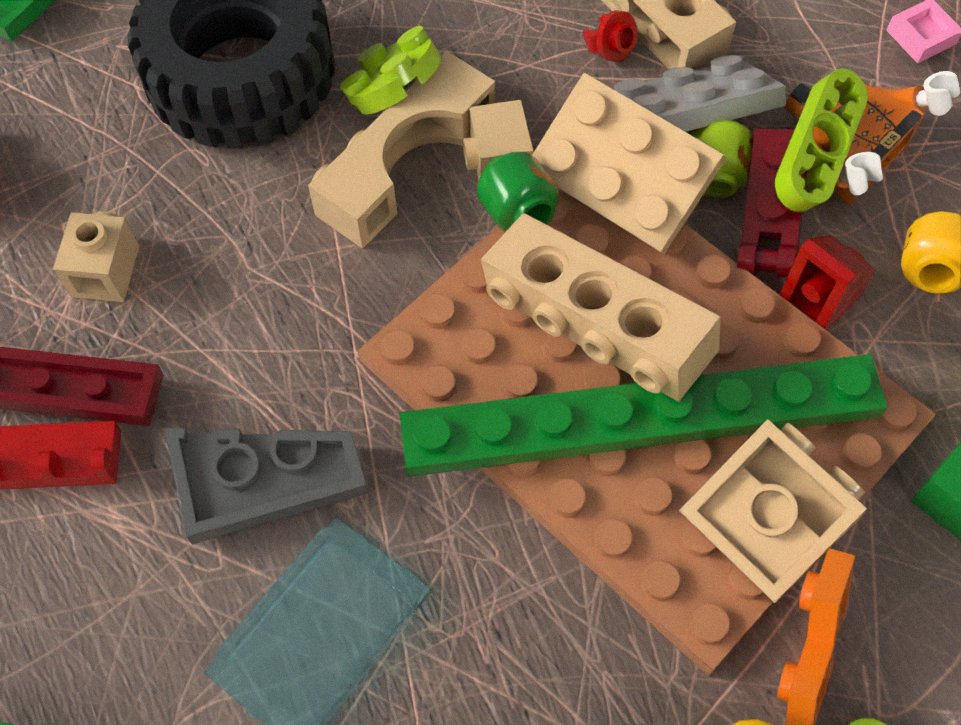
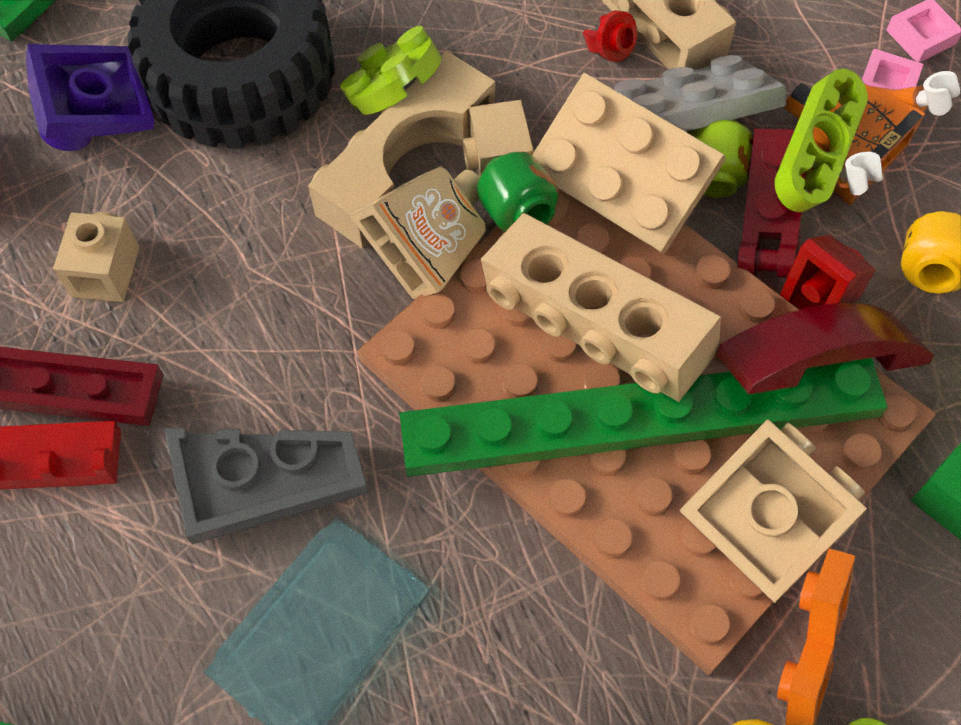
none -> dark purple slope [26,44,155,151]
none -> tan torso [350,166,486,299]
none -> dark red slope [716,303,935,394]
none -> bright pink plate [862,49,924,89]

